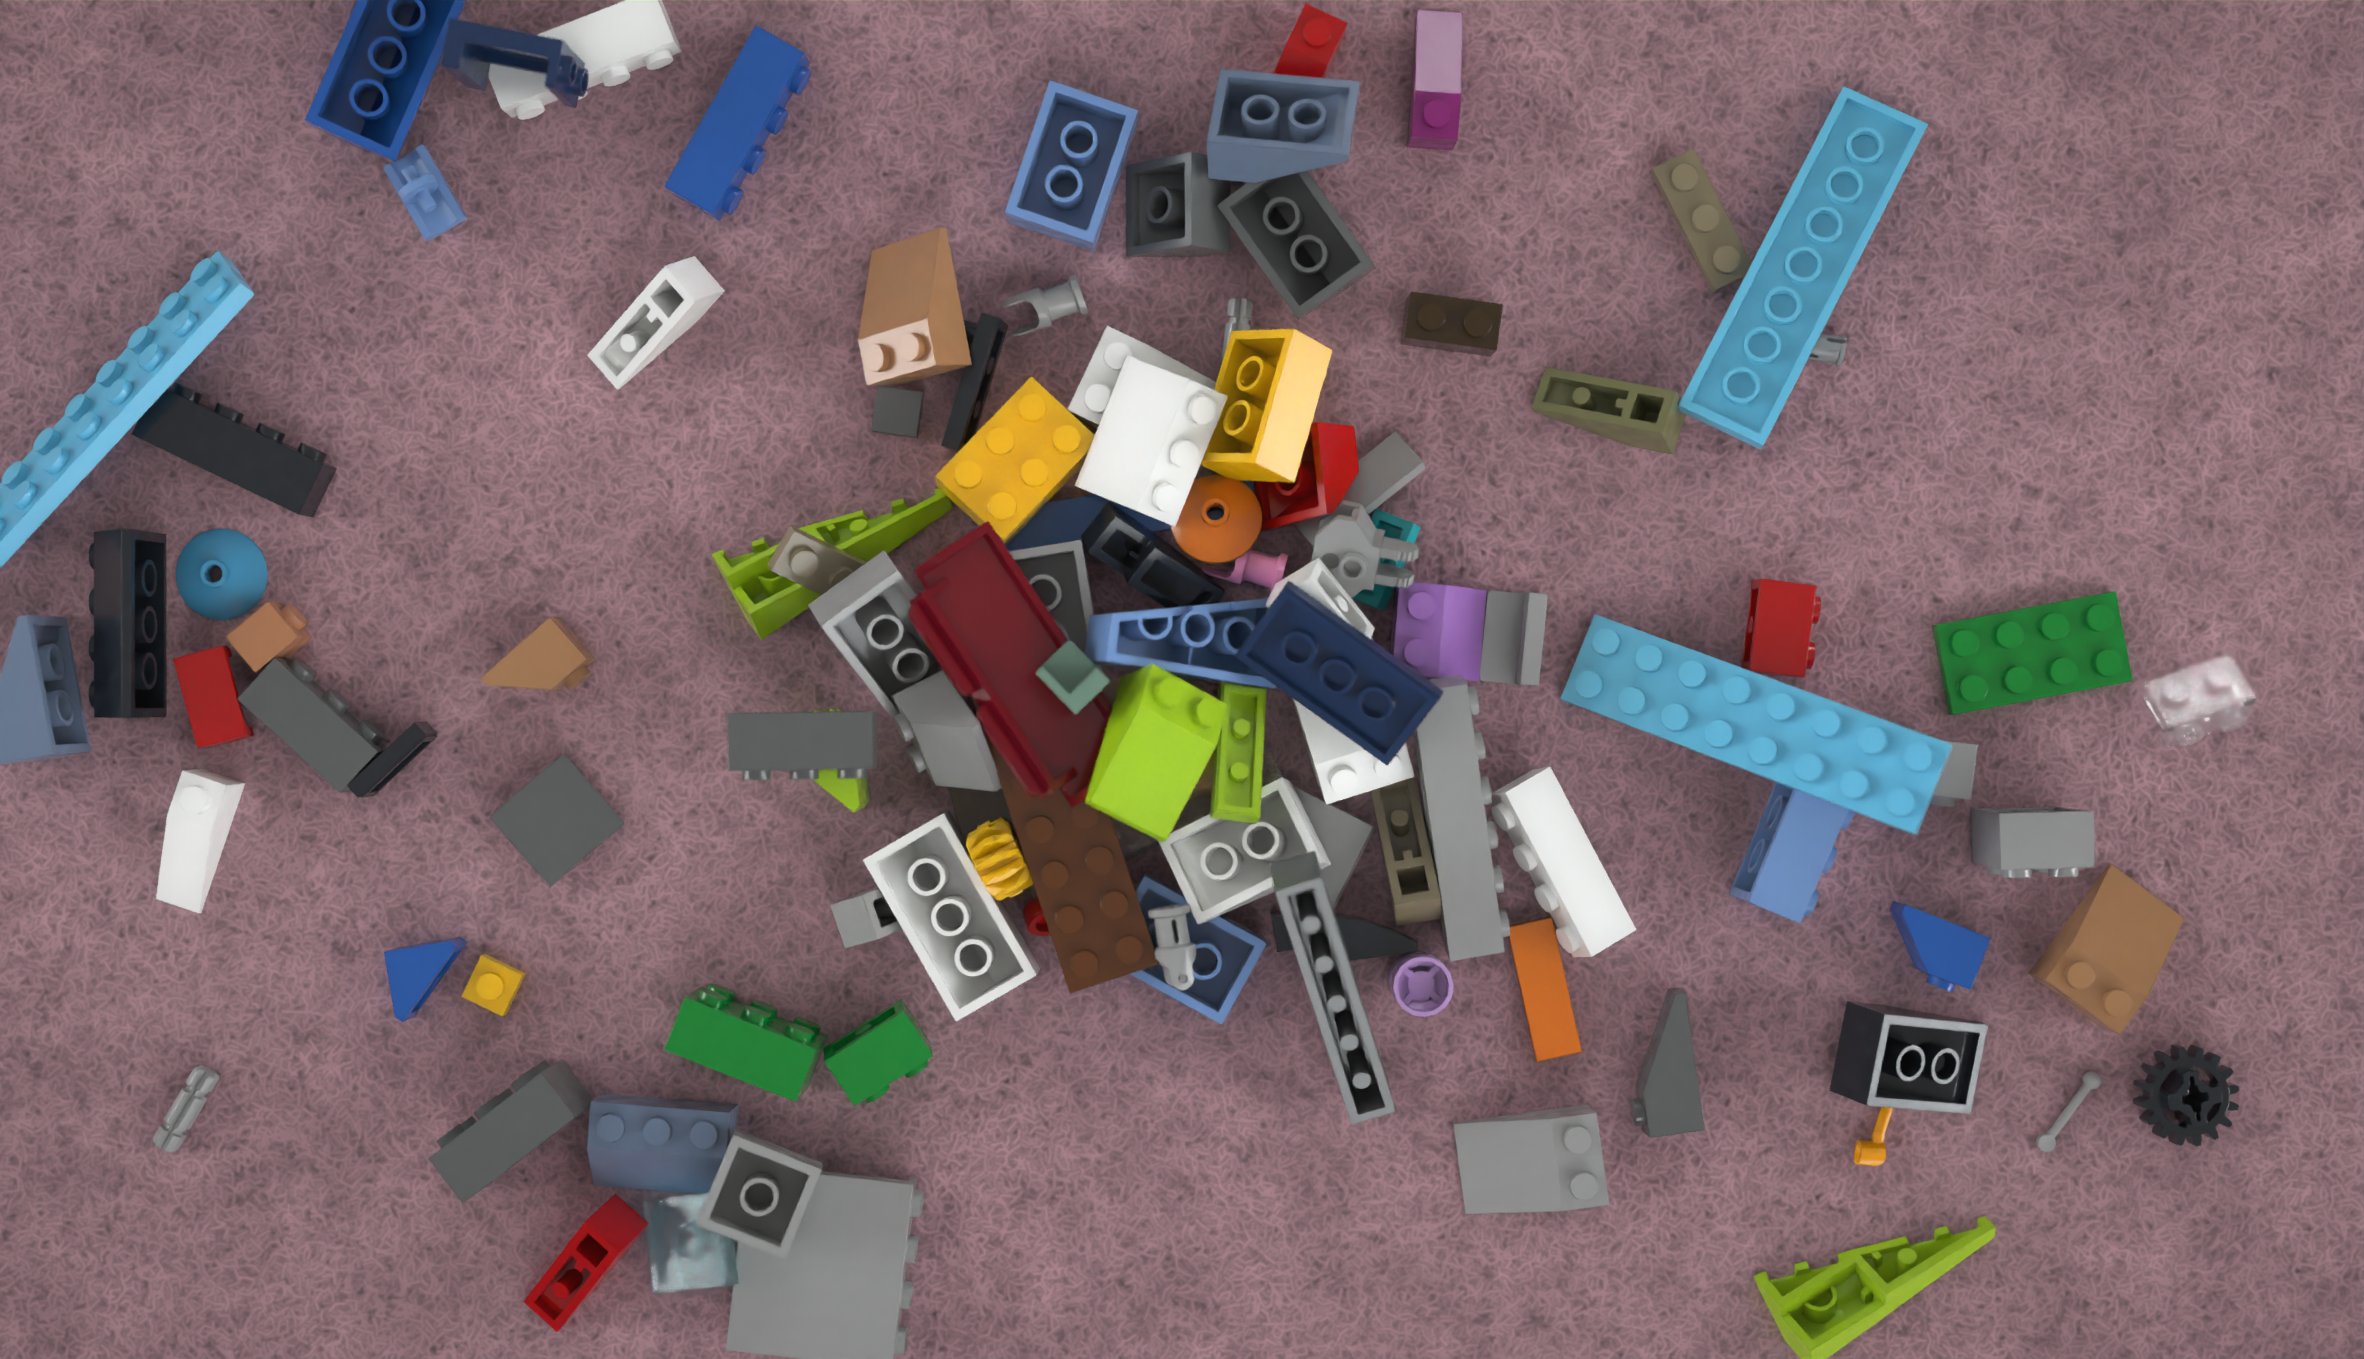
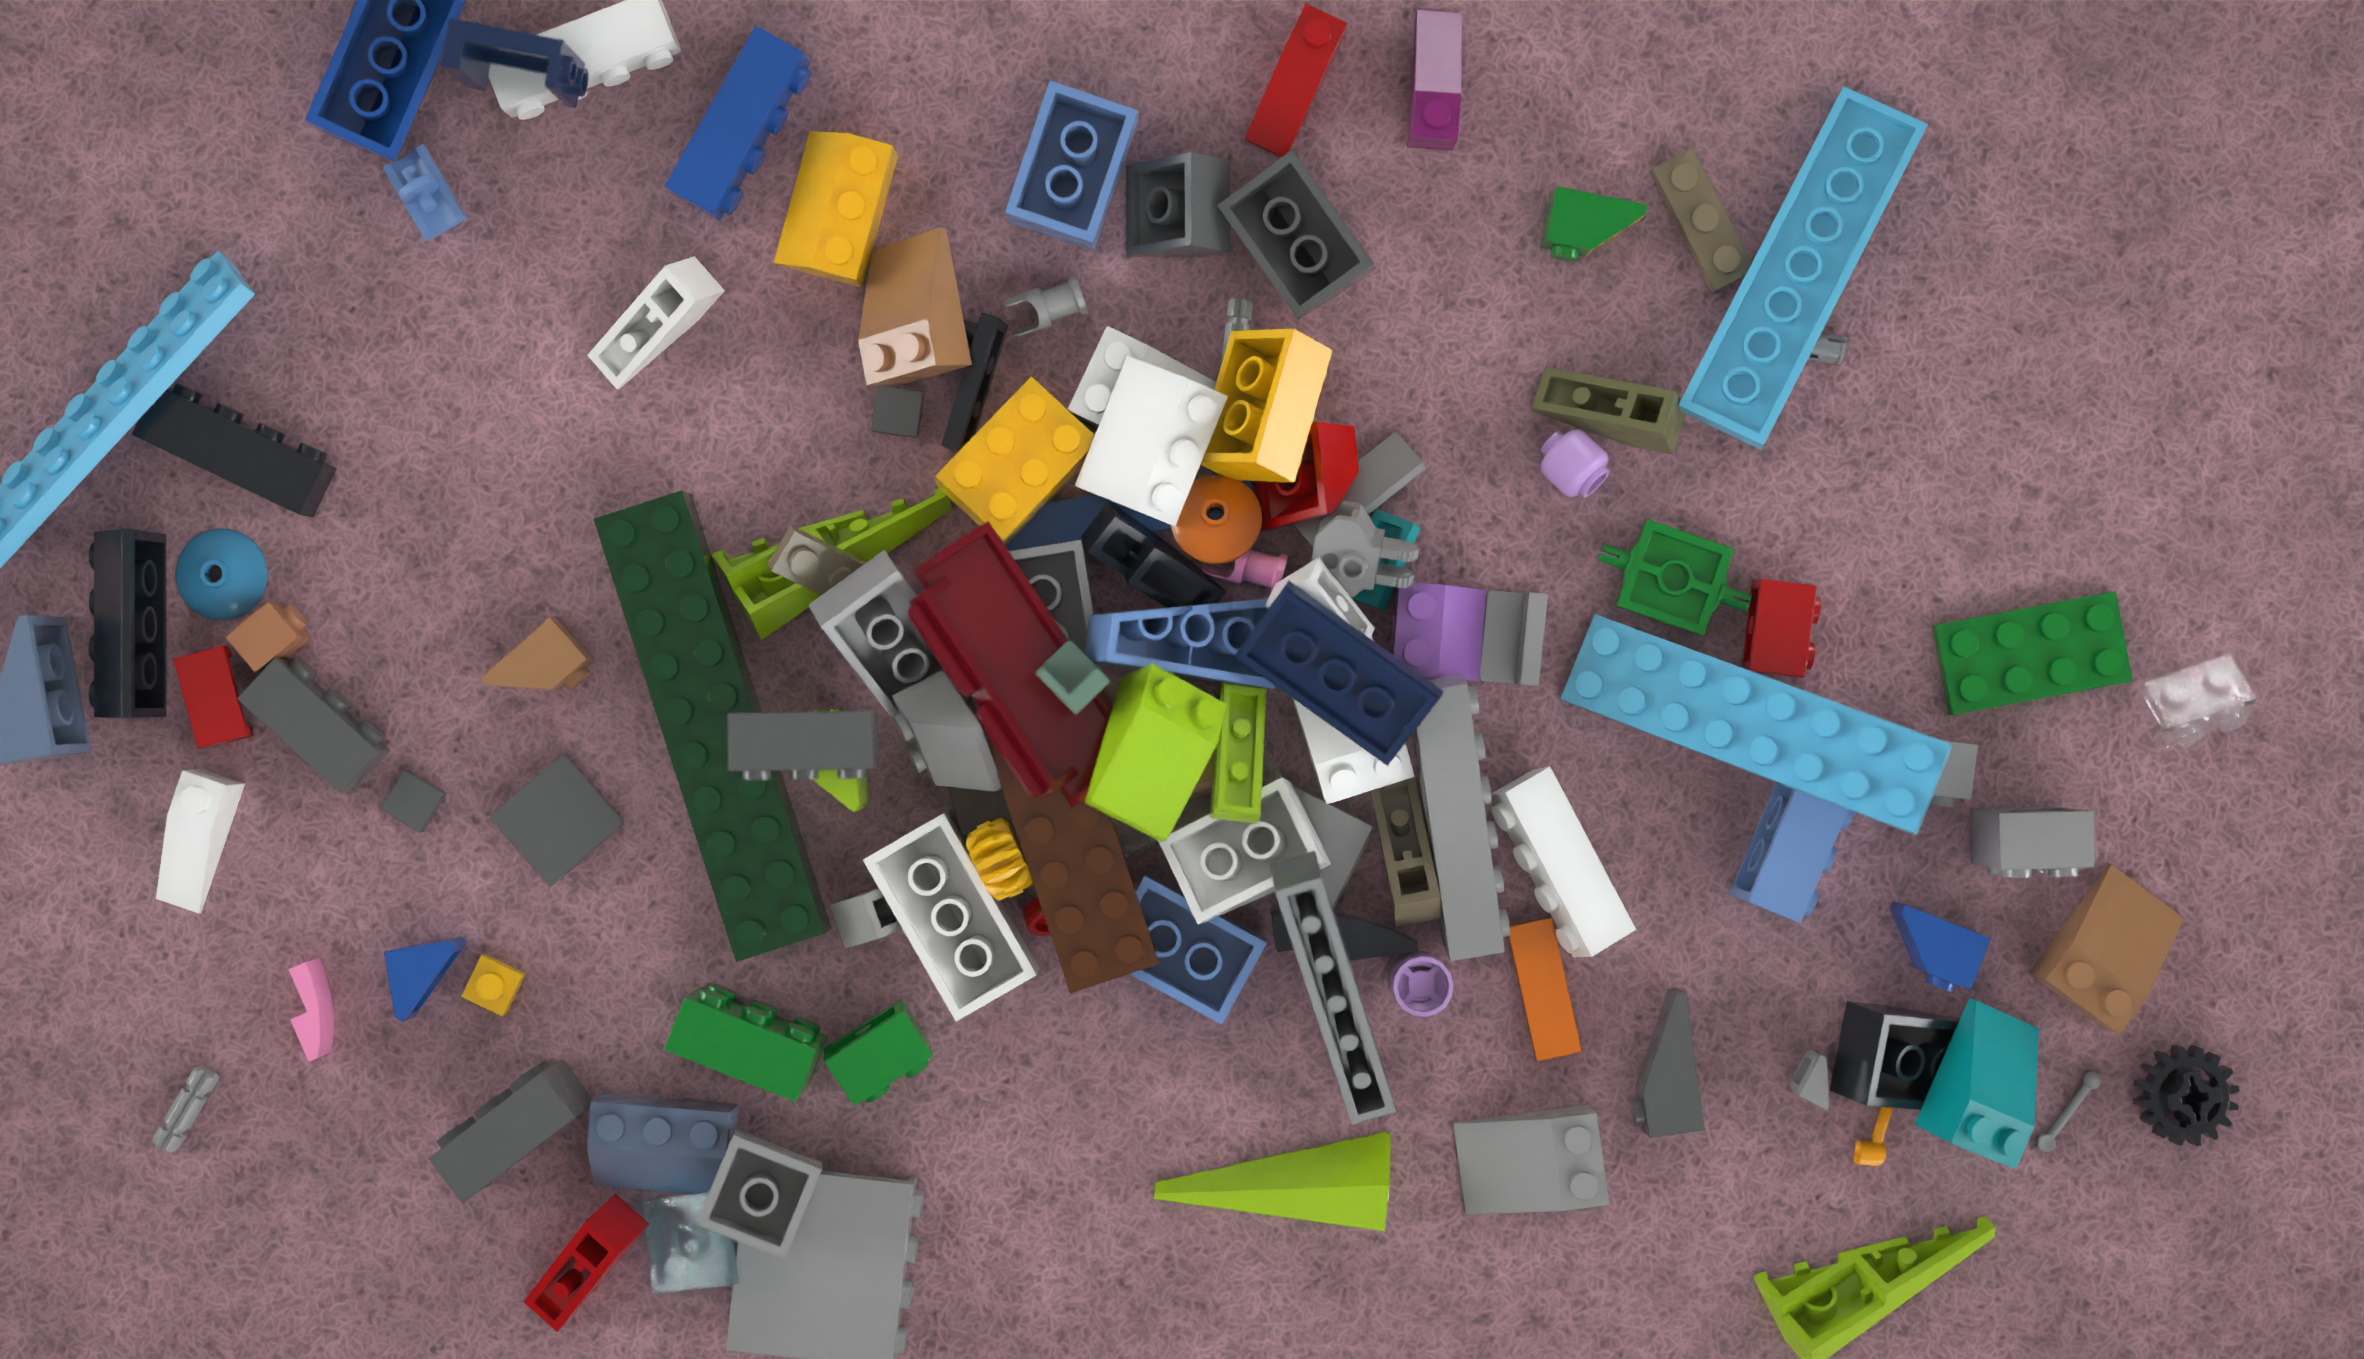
black tile [347,722,438,798] -> none
light grey piece [1148,903,1197,990] -> none
sand blue slope [1207,69,1360,183] -> none
dark brown brick [1400,291,1503,357] -> none
none -> bright pink slope [289,958,334,1062]
none -> dark grey tile [380,769,447,833]
none -> dark green brick [593,490,832,962]
none -> yellow slope [774,131,898,288]
none -> lime wedge [1154,1131,1391,1231]
none -> green slope [1540,186,1648,262]
none -> lavender head [1540,429,1610,498]
none -> green plate [1597,519,1752,636]
none -> light grey slope [1788,1049,1829,1111]
none -> teal slope [1914,998,2039,1170]

